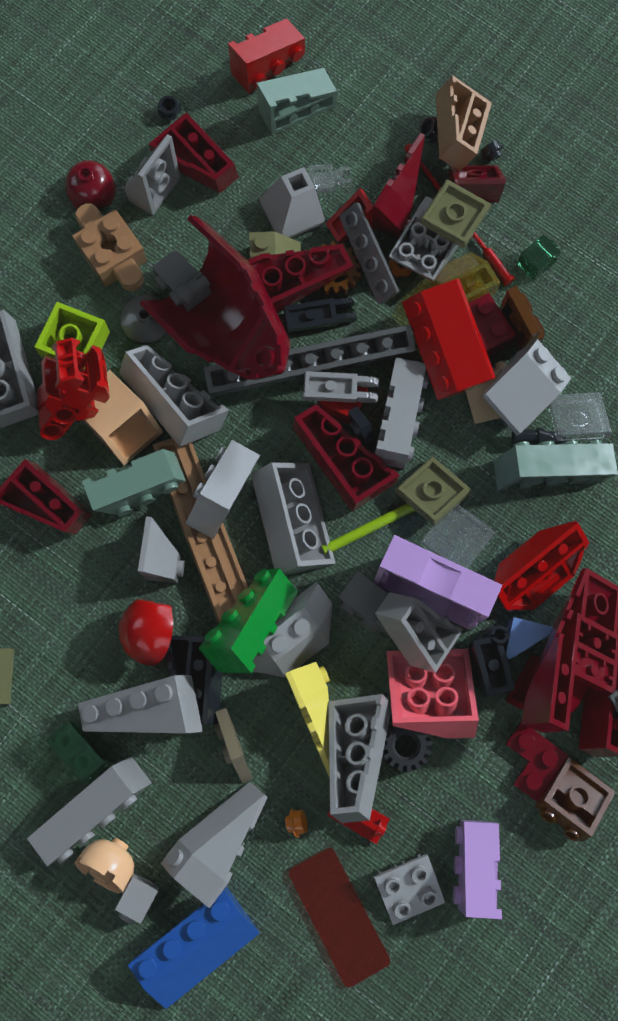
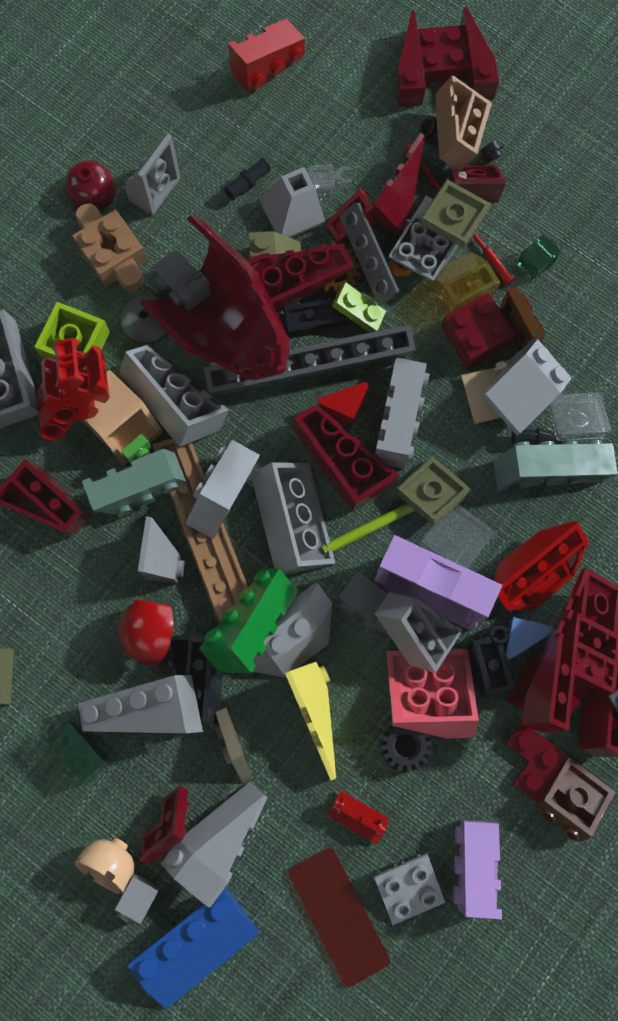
light grey wedge [27,757,152,866] -> none
dark red wedge [148,112,239,193] -> none
black plate [157,96,181,120] -> none
sand green wedge [257,68,337,135] -> none
orange plate [285,809,308,838] -> none
light grey hinge [303,371,378,403] -> none
light grey wedge [328,694,391,823] -> none
black plate [348,406,376,451] -> none
red slope [402,279,496,400] -> none
none -> bright green plate [121,433,152,465]
none -> dark red plate [140,785,189,864]
none -> black pin [224,158,271,200]
none -> lime plate [332,282,386,333]
none -> dark red wedge [396,7,499,107]

